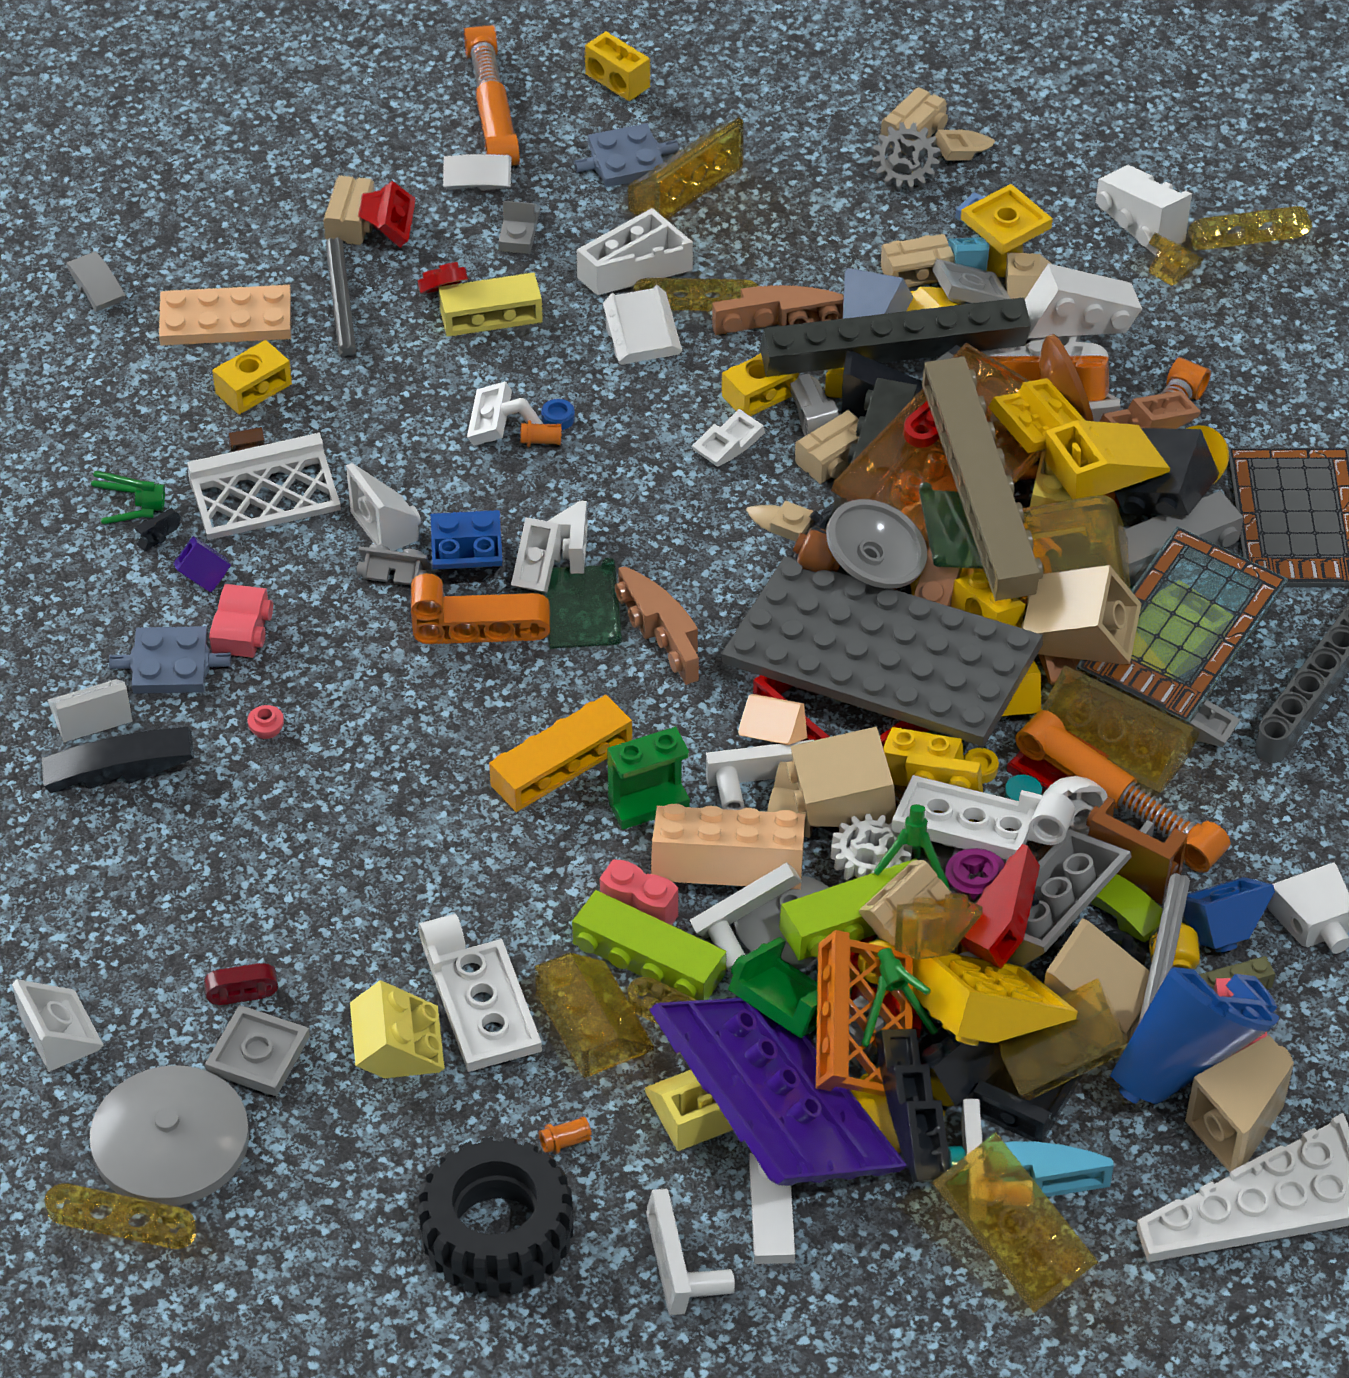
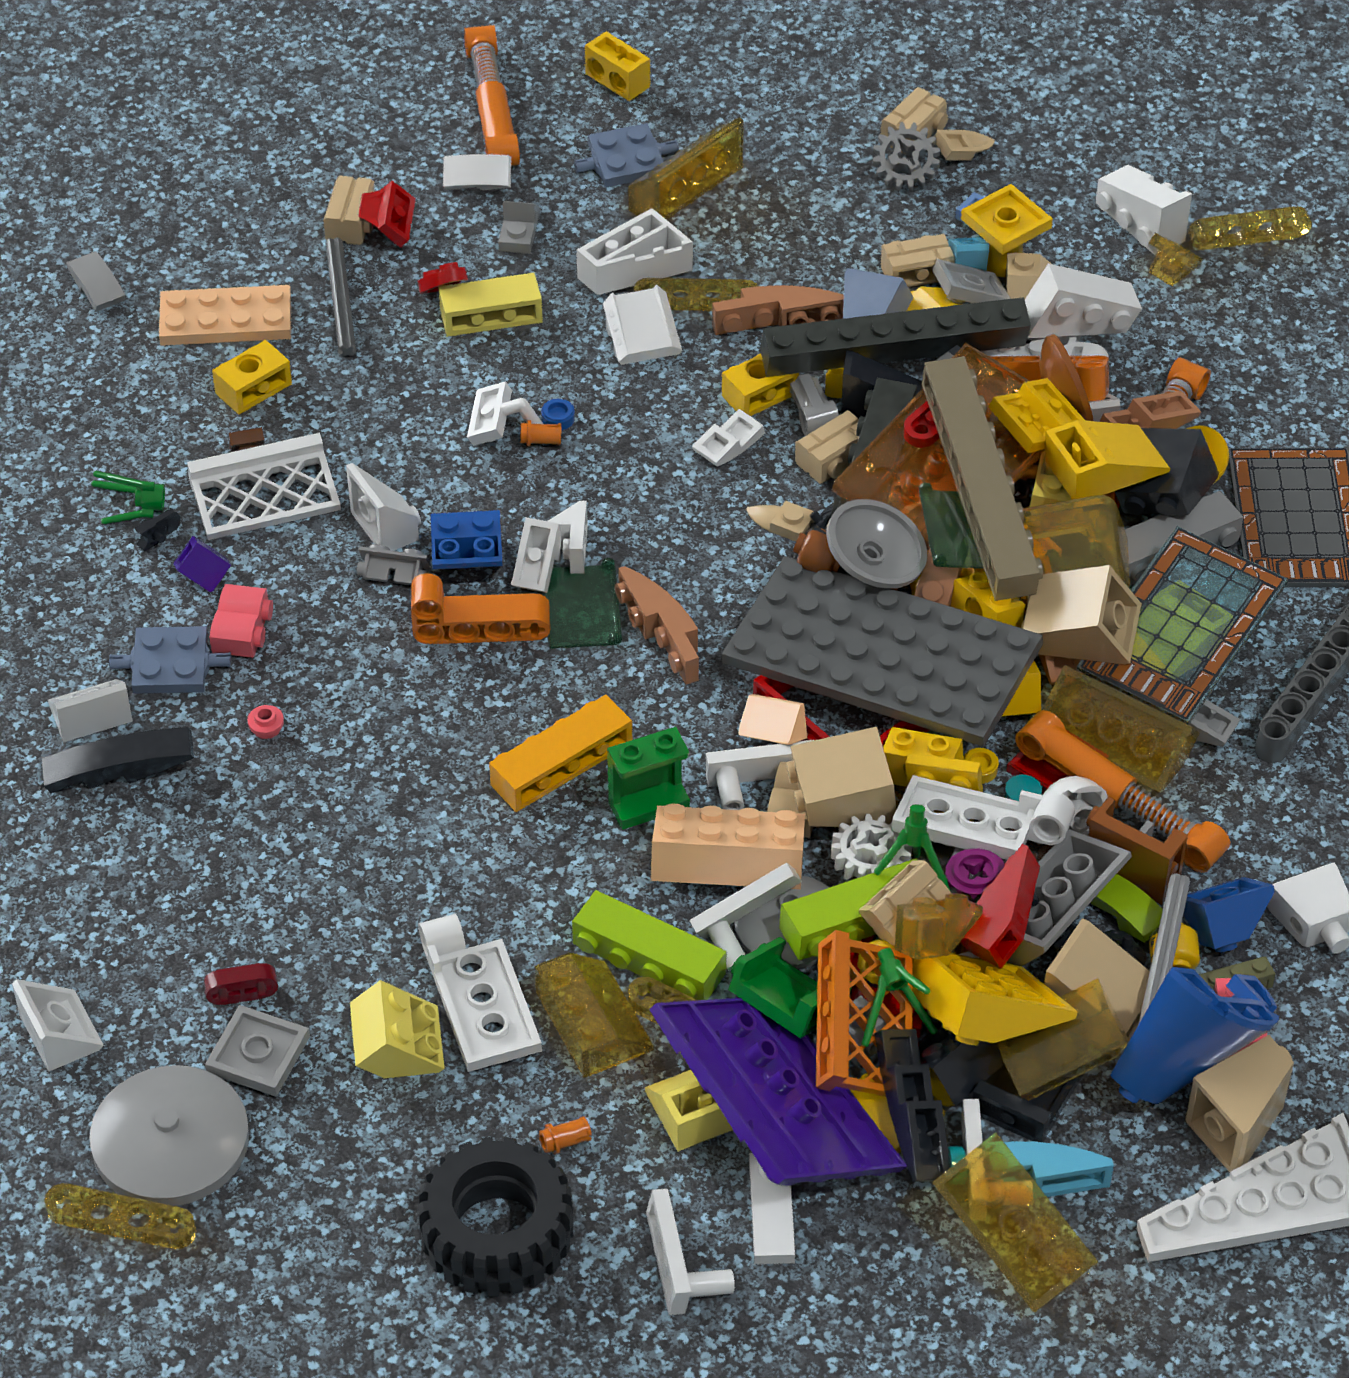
coral brick [600,859,678,925] -> none

